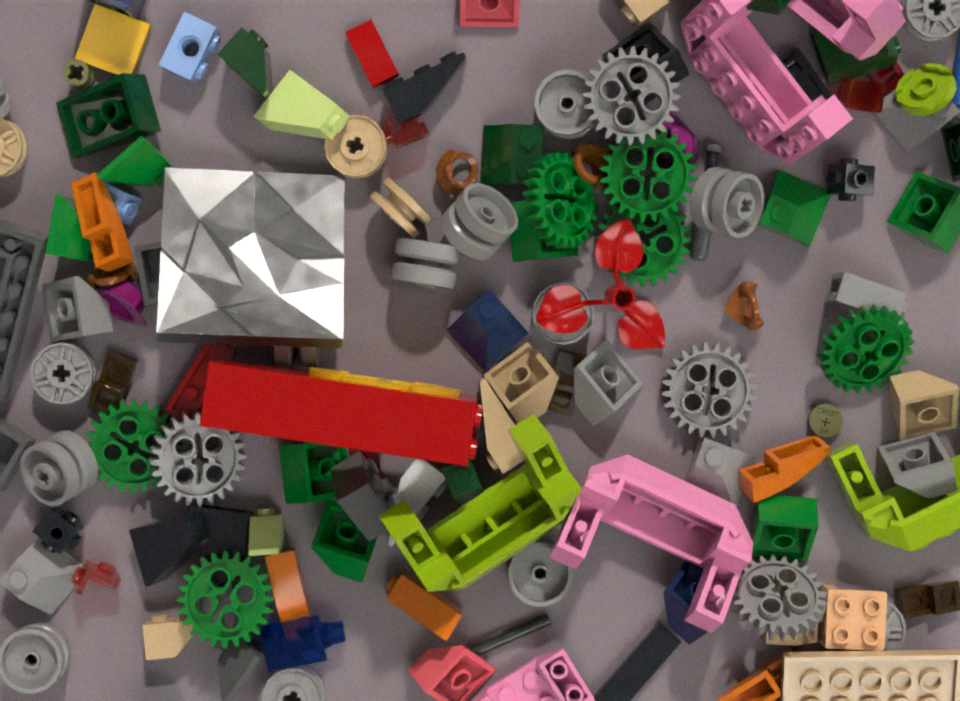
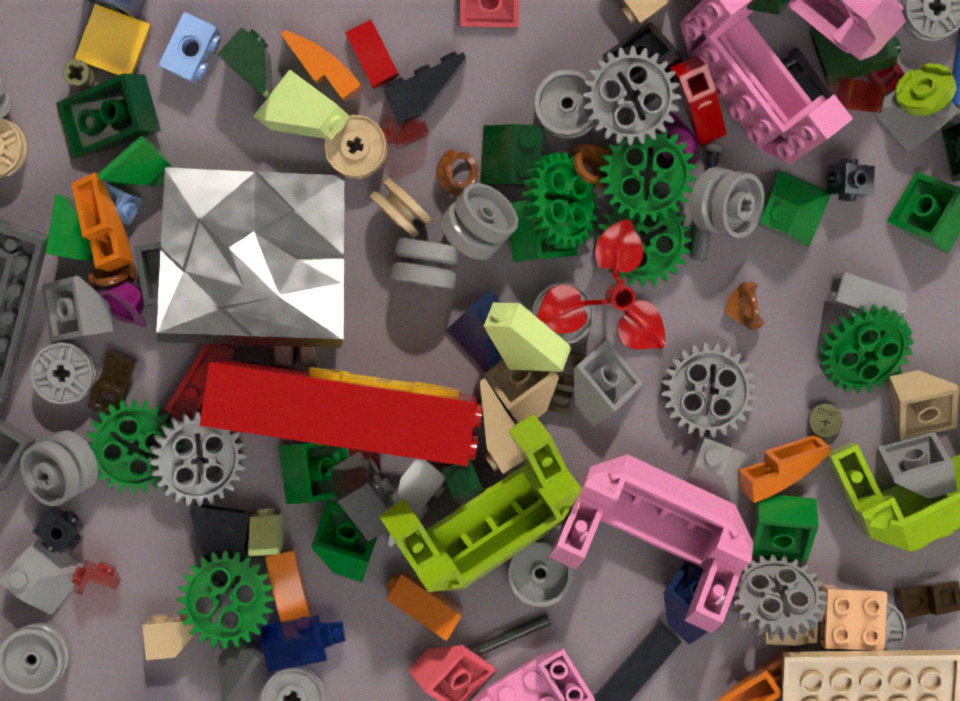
black slope [129,510,208,587] -> none
none -> orange slope [280,30,363,102]
none -> yellowish green slope [484,302,571,372]
none -> red slope [669,55,727,147]

